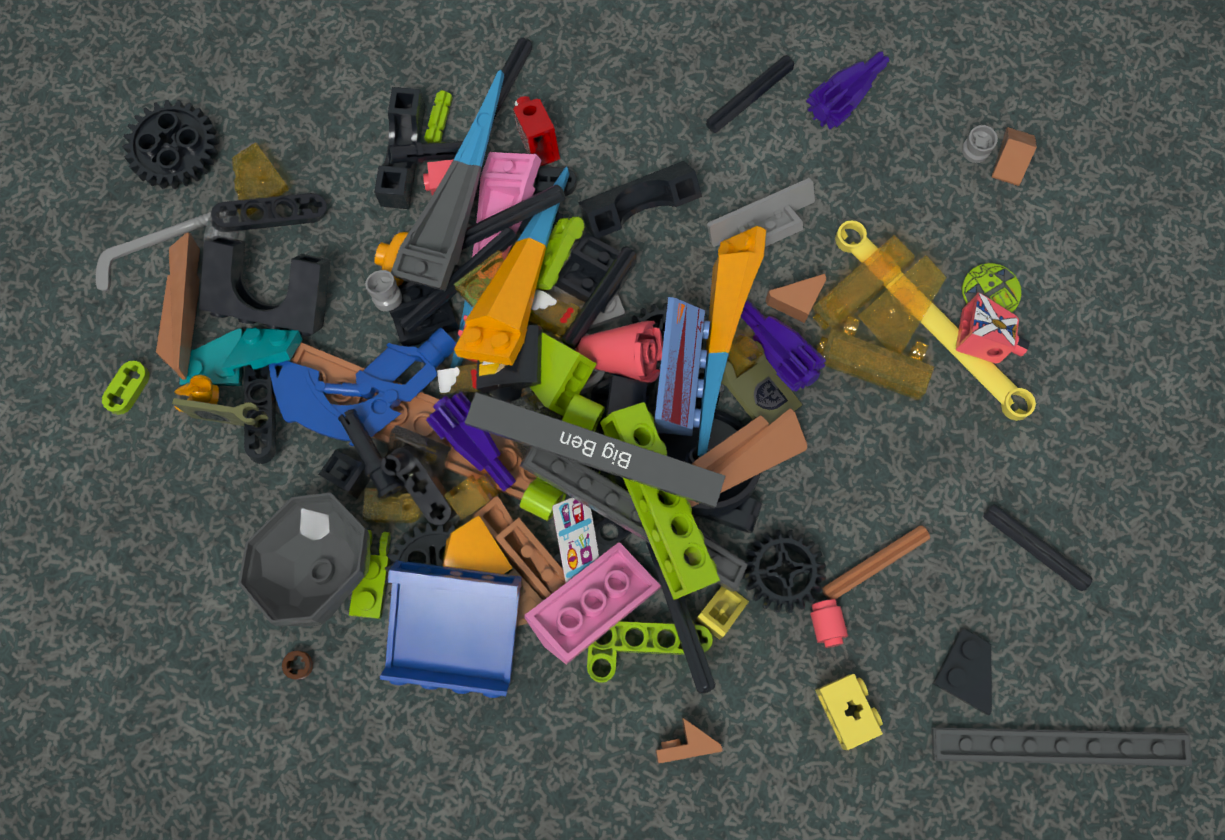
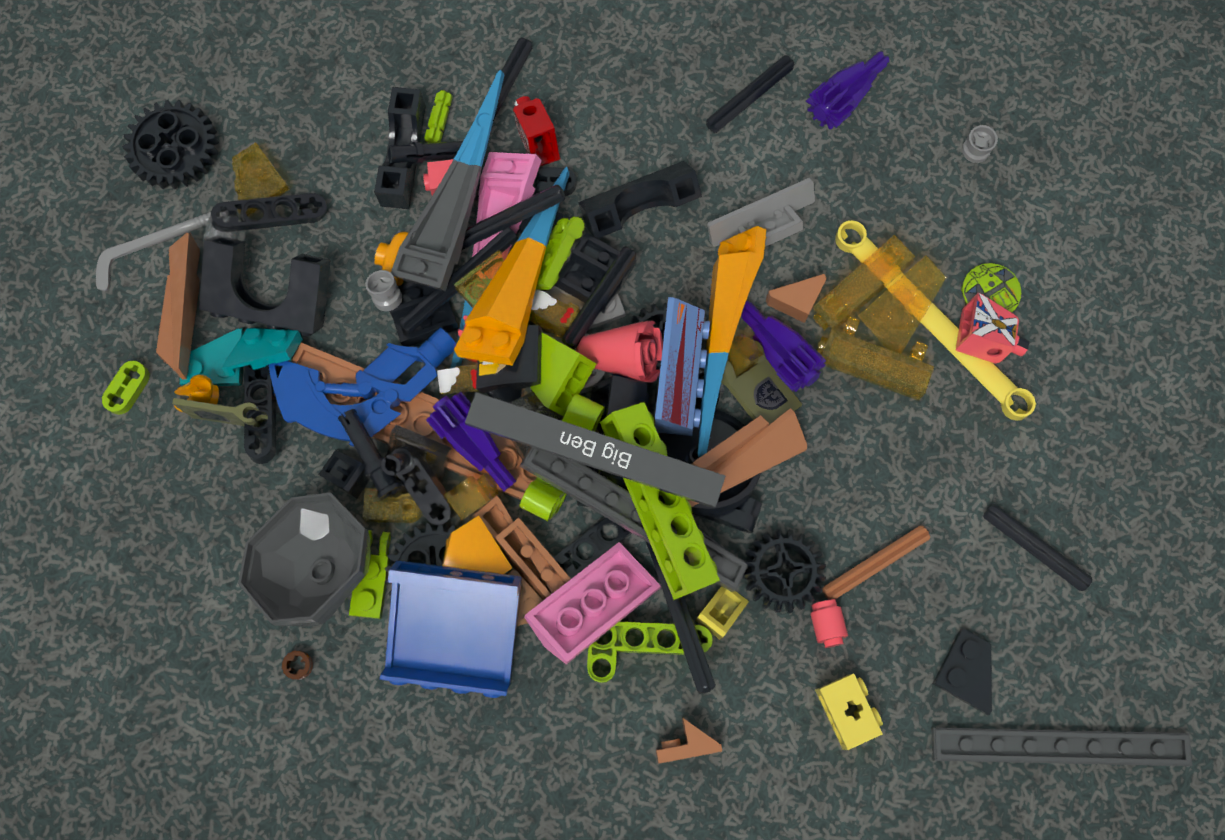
sticker [552,498,599,583] -> none
nougat slope [991,127,1037,186] -> none

